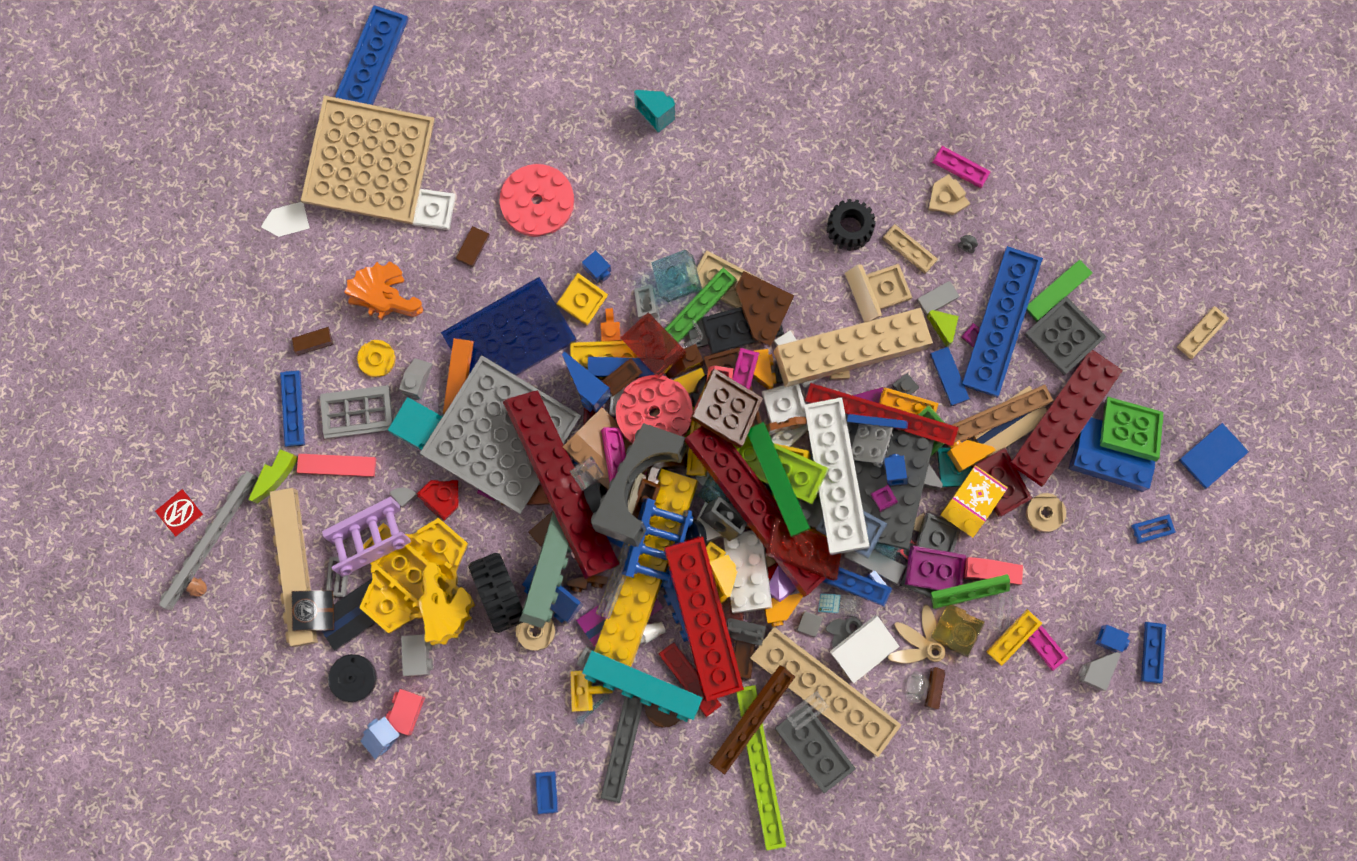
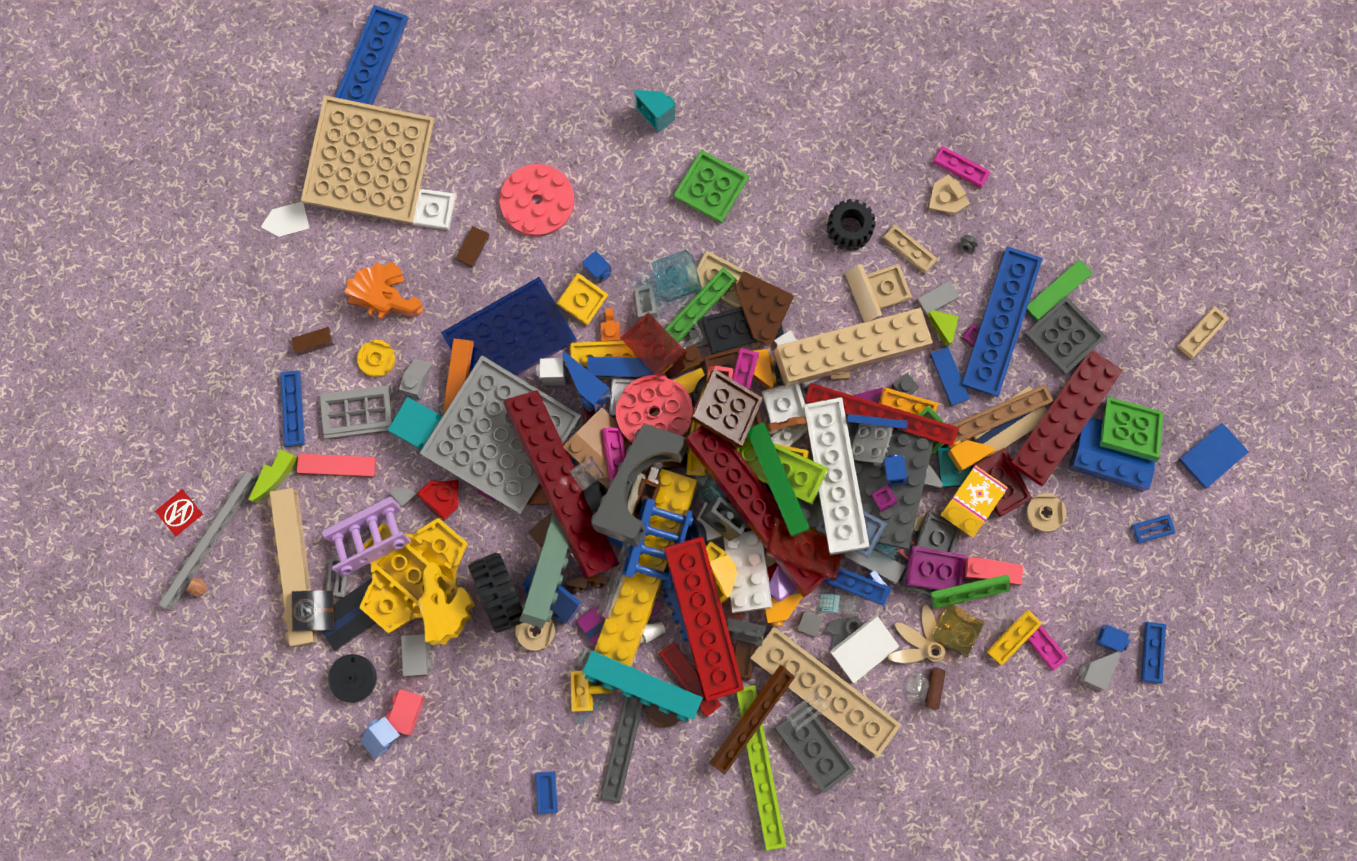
reddish brown tile [602,358,643,396] -> none
none -> white brick [536,358,566,386]
none -> bright green plate [674,150,749,224]

